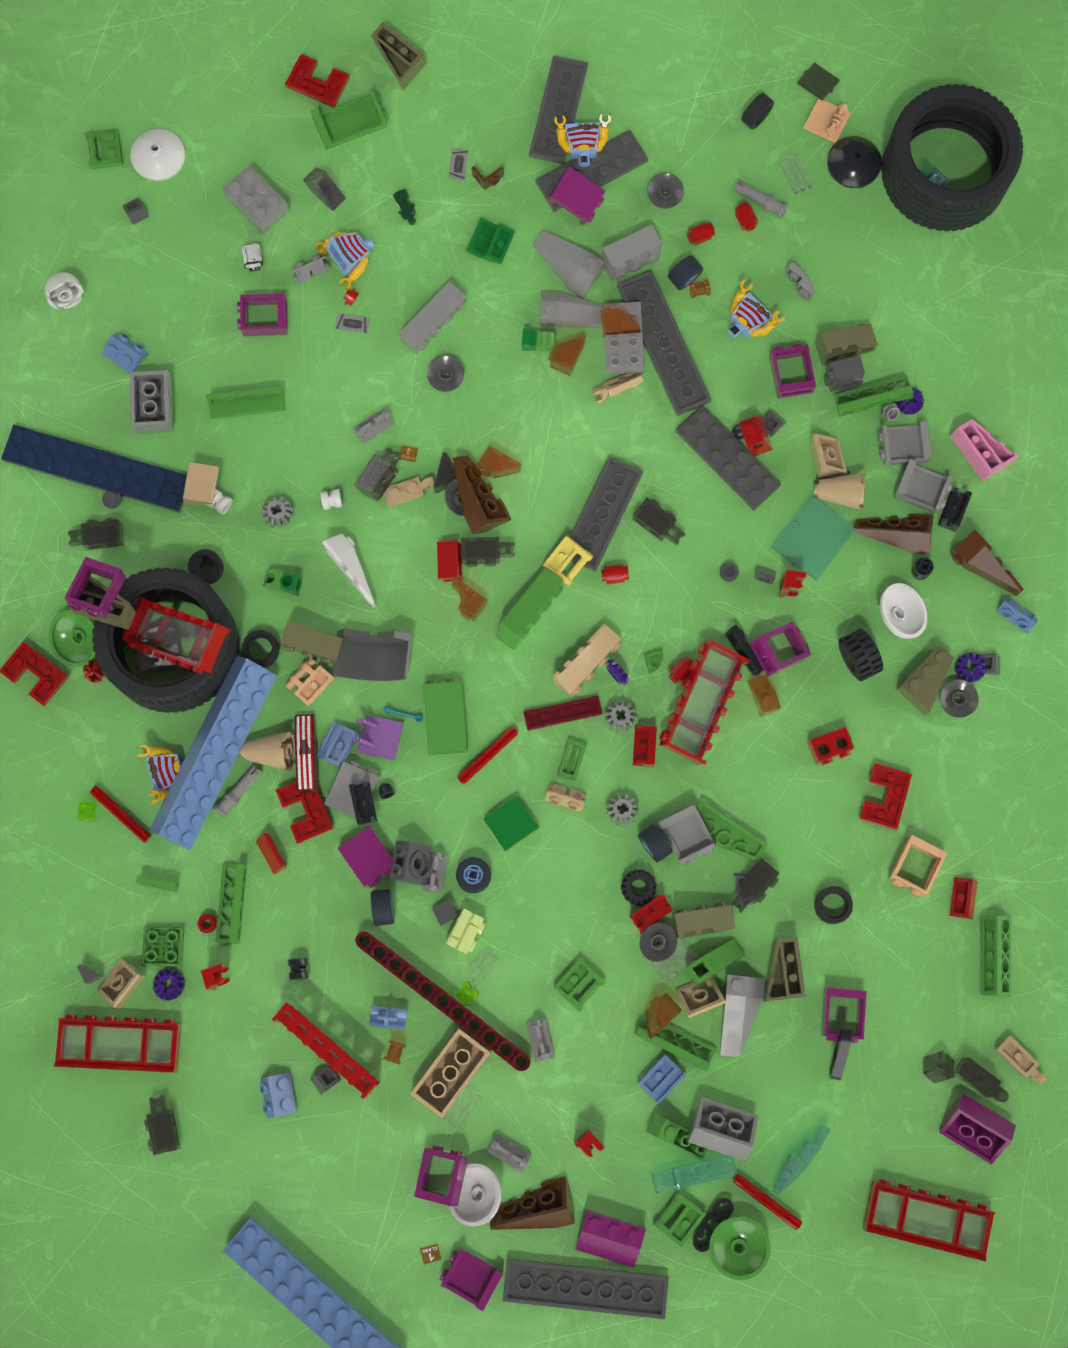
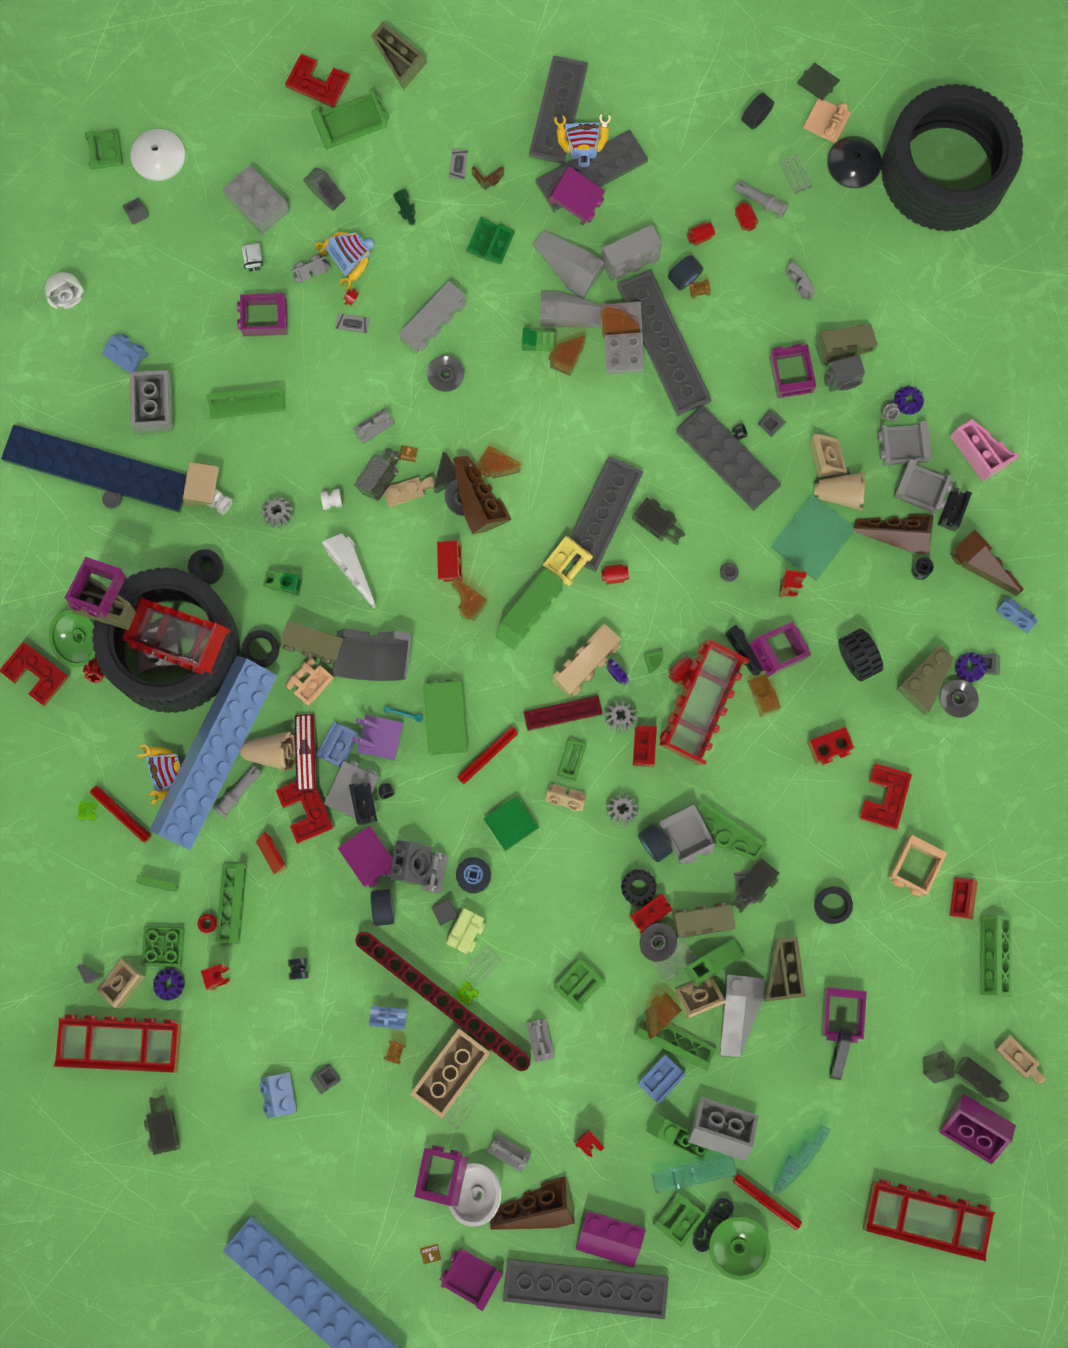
clear smoke brick [68,517,124,550] -> none
red window [271,1002,380,1099] -> none
clear smoke brick [461,537,515,567] -> none
tan plate [592,373,644,403] -> none
dark grey dish [647,174,684,209] -> none
torso [728,279,785,338] -> none
red torso [739,416,773,457] -> none
dark grey slope [755,566,776,584] -> none
bright green fence [834,375,913,417] -> none
white dish [880,583,927,639] -> none
clear light blue slope [924,167,949,187] -> none

